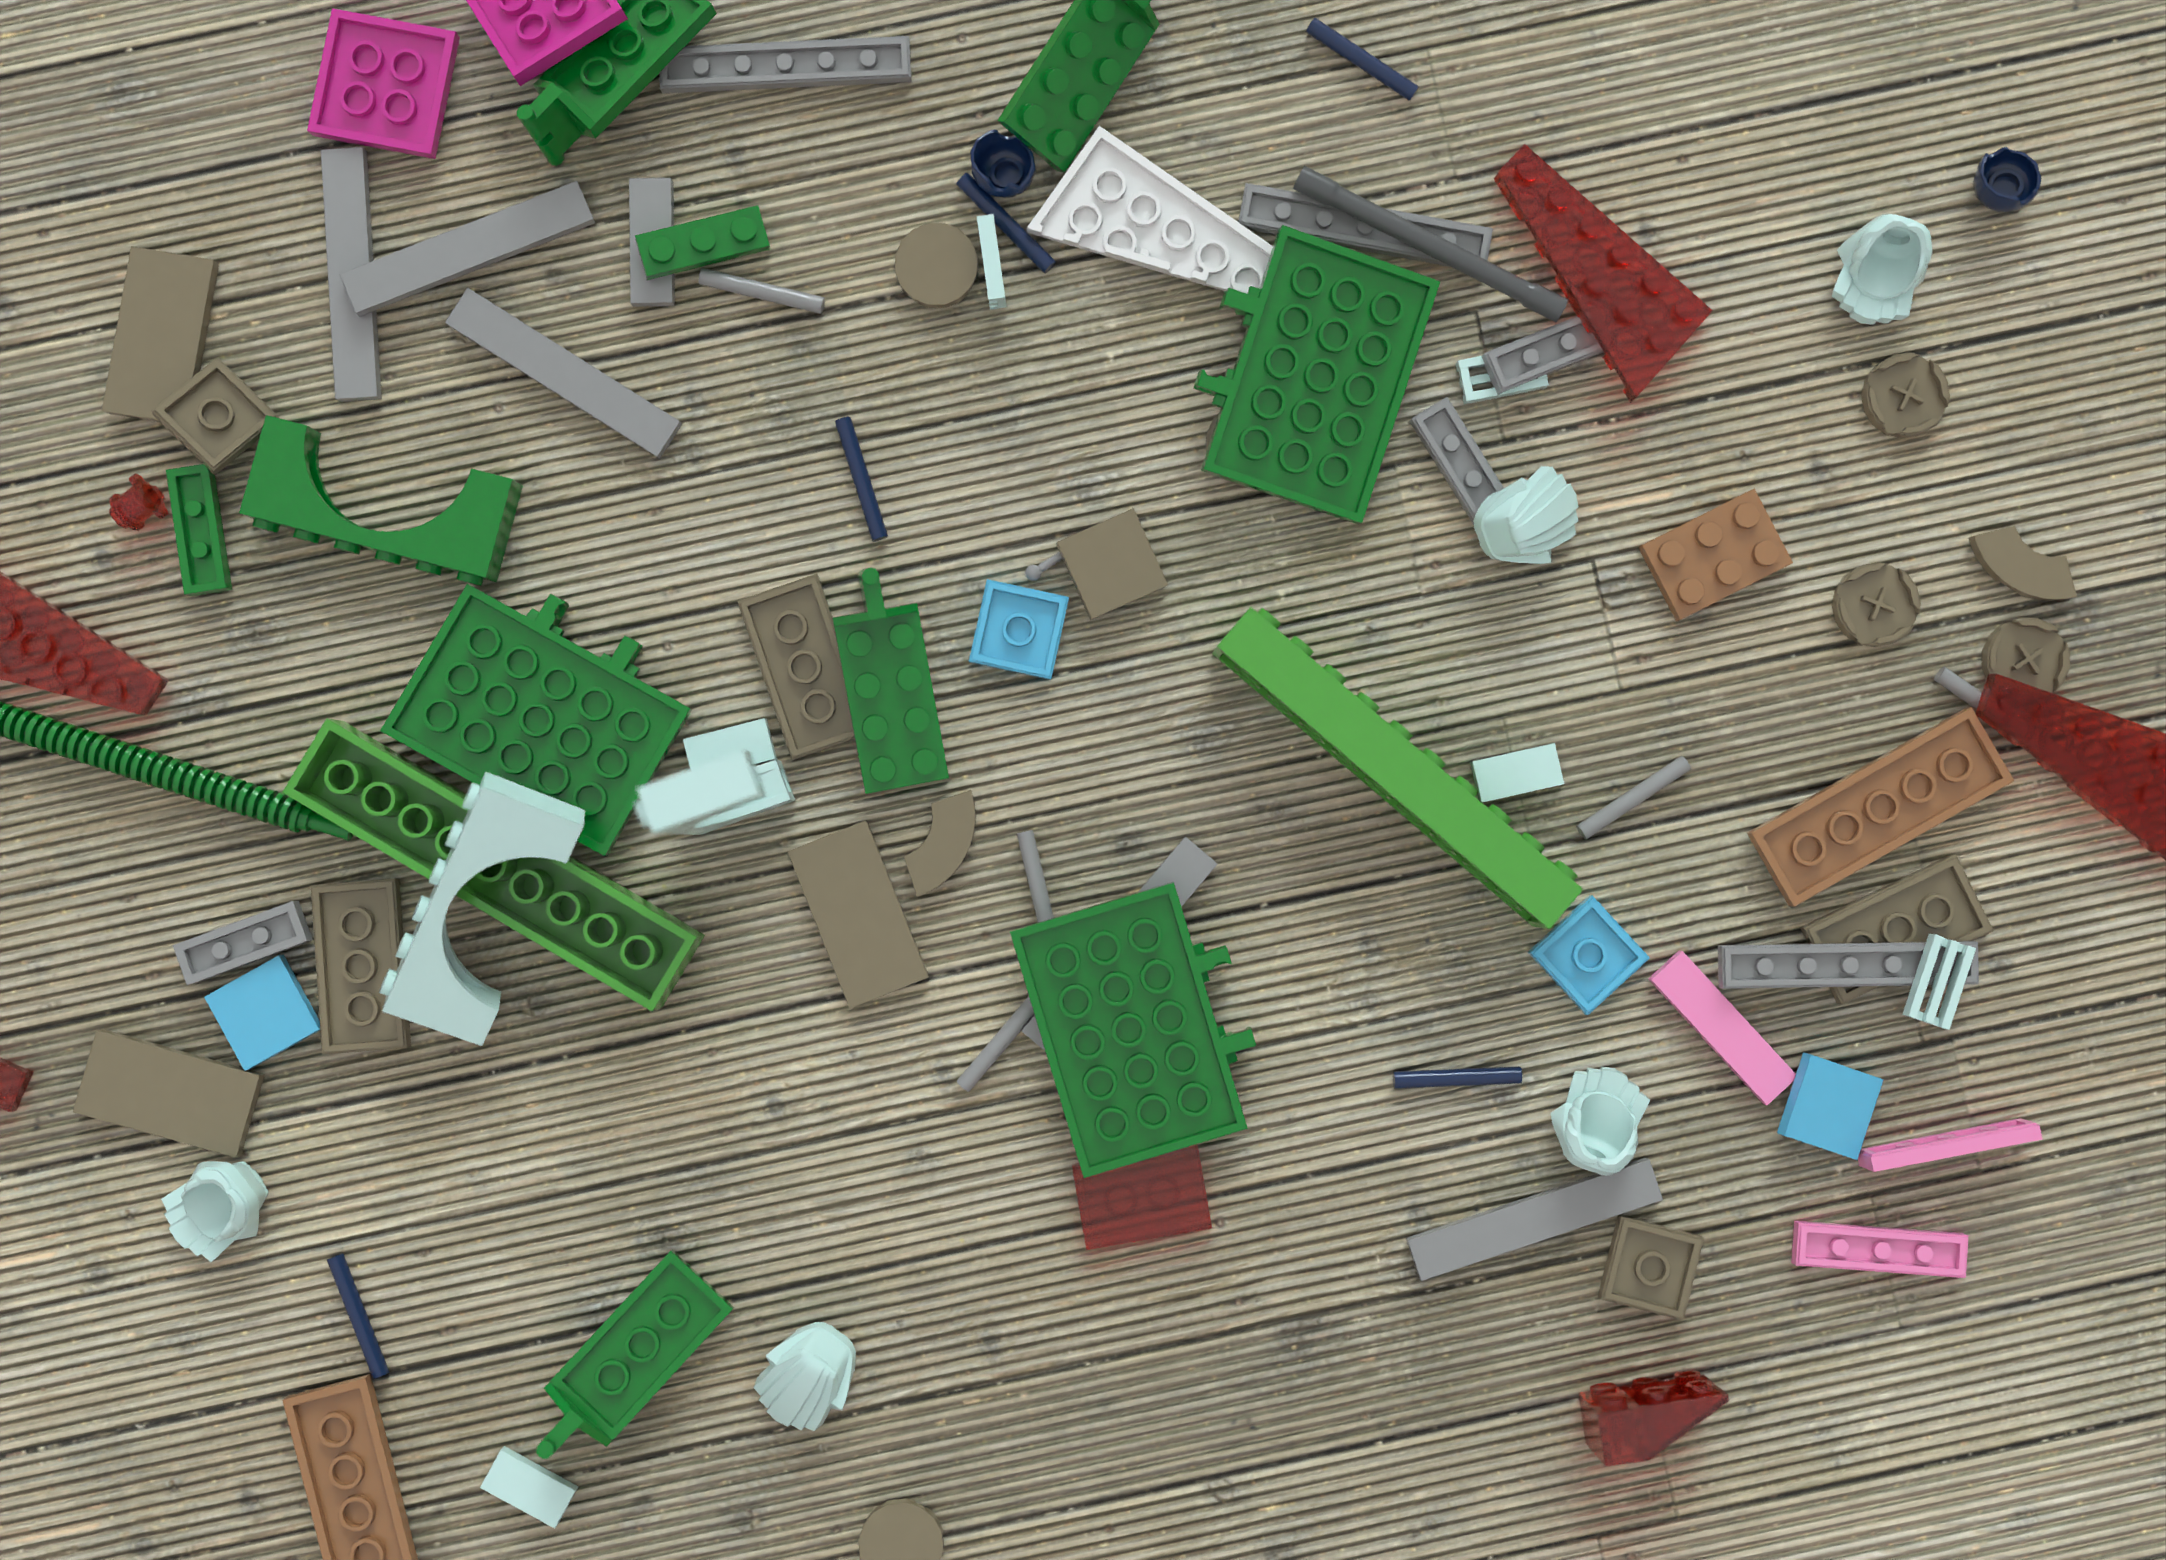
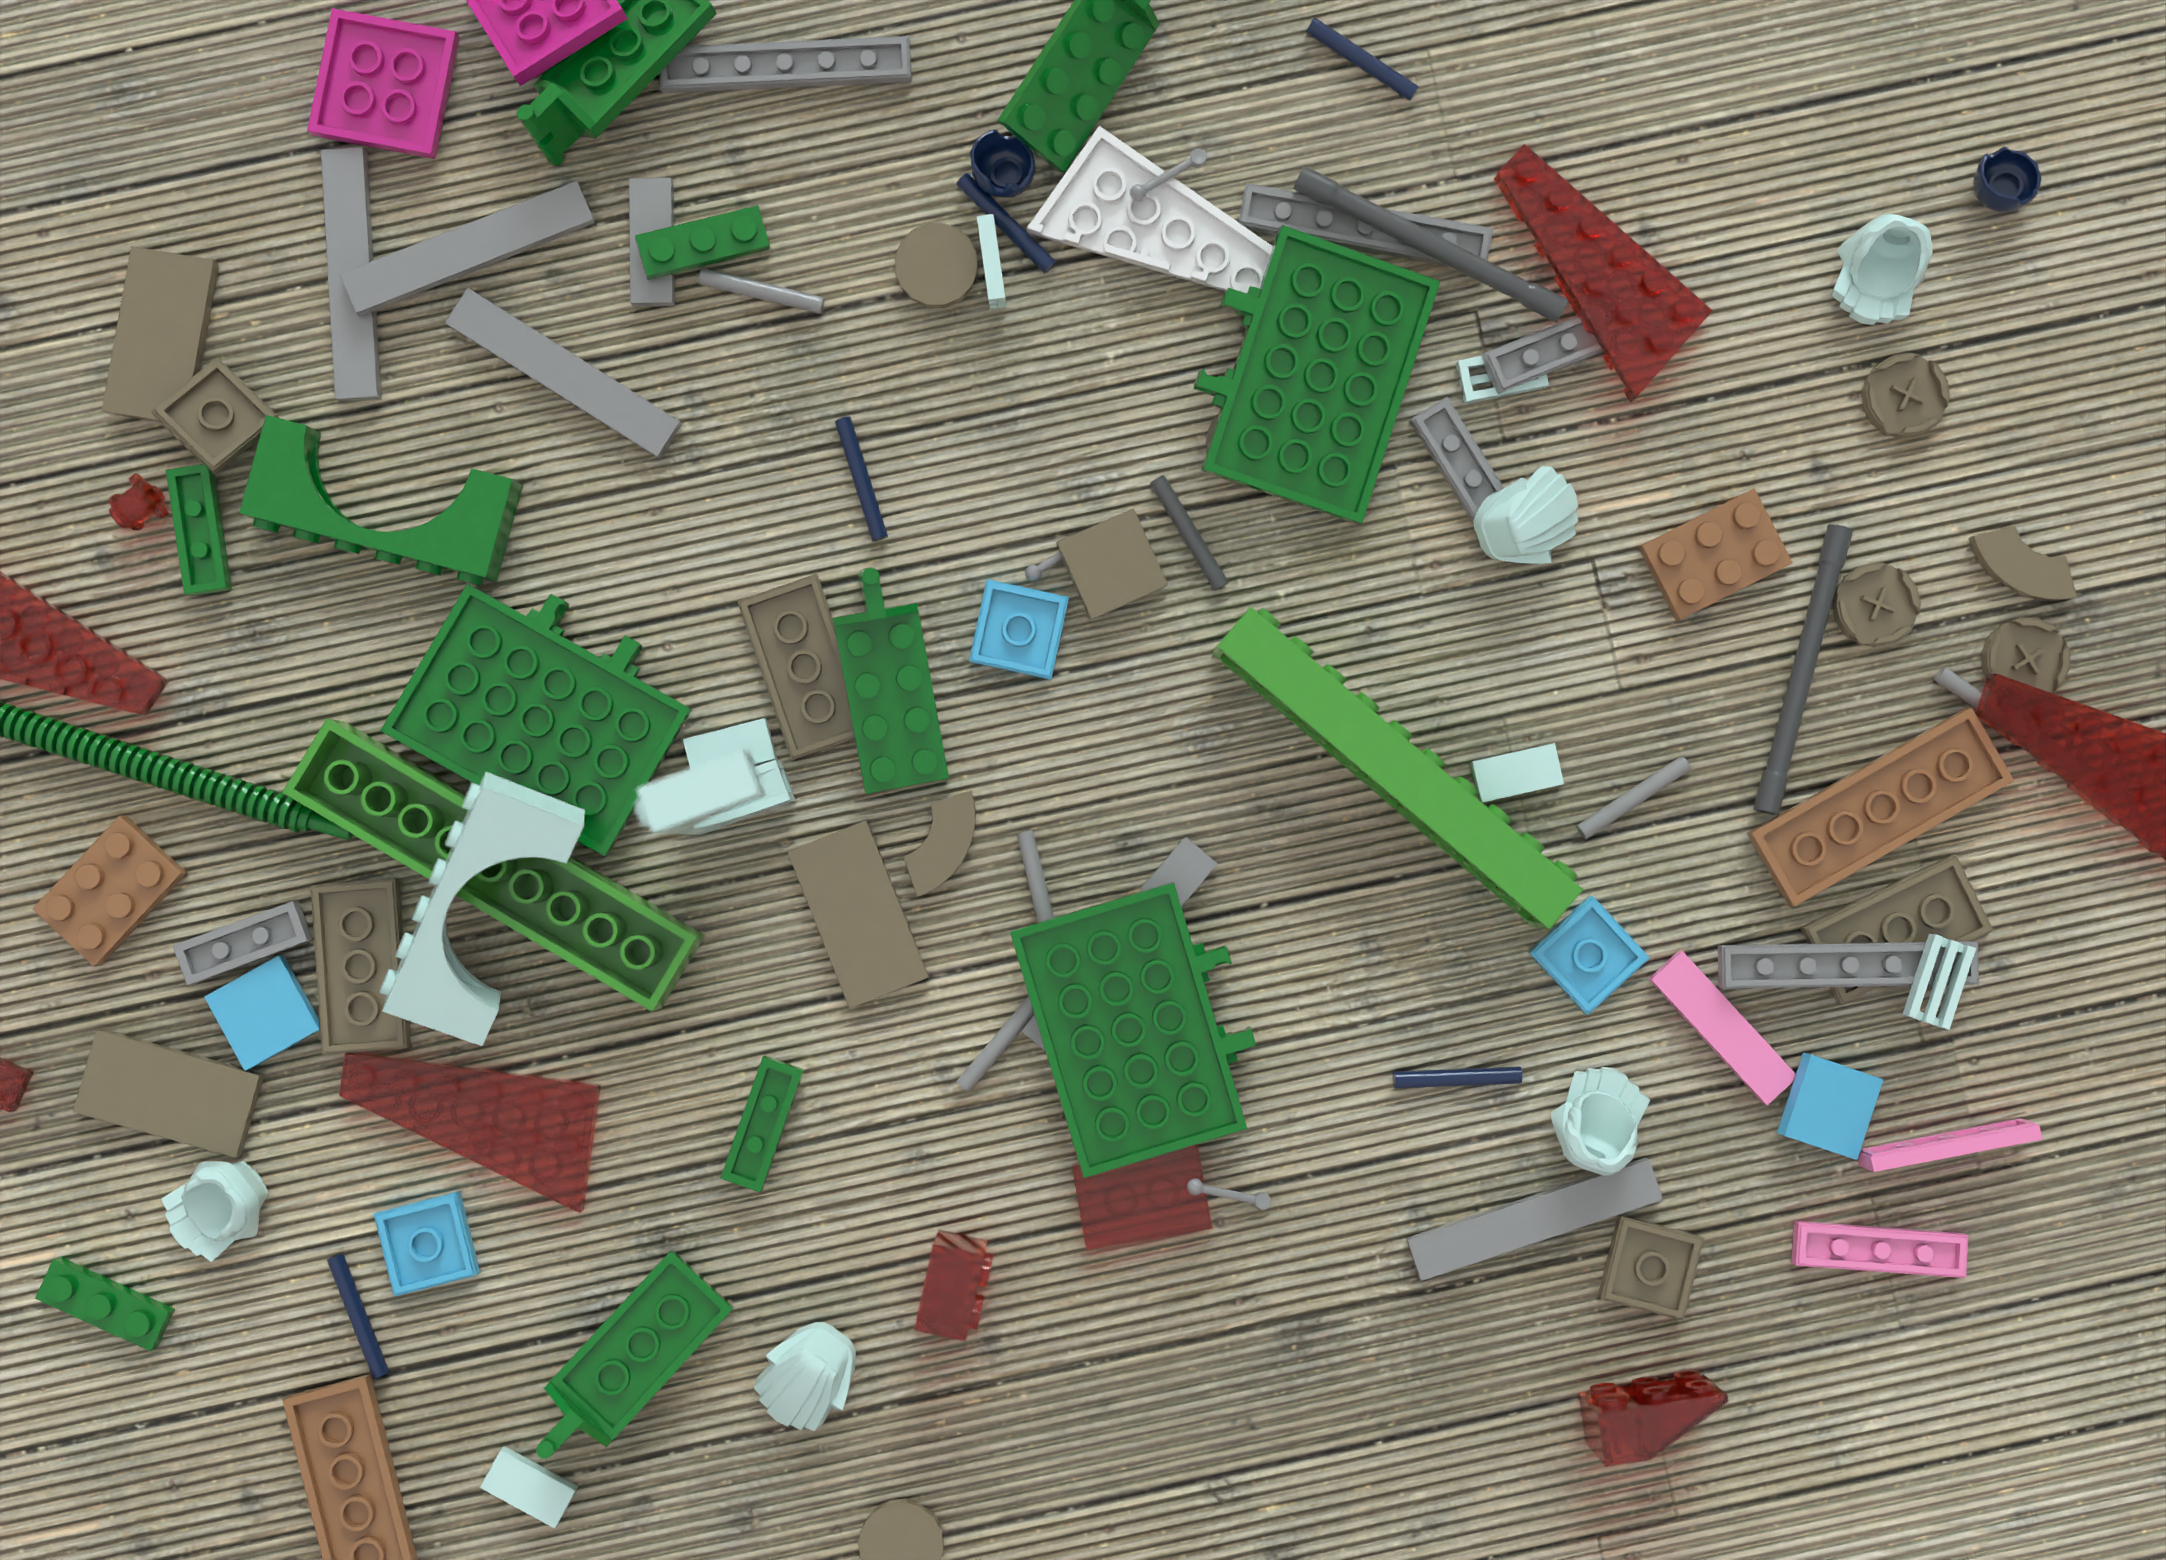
none -> medium nougat plate [33,815,188,966]
none -> green plate [35,1257,175,1351]
none -> clear red wing [339,1052,601,1213]
none -> medium azure tile [374,1190,481,1297]
none -> green plate [720,1056,805,1192]
none -> clear red brick [914,1229,994,1342]
none -> light grey hinge [1130,148,1207,201]
none -> dark grey bar [1150,475,1229,591]
none -> light grey hinge [1187,1178,1271,1210]
none -> dark grey piece [1753,524,1853,816]

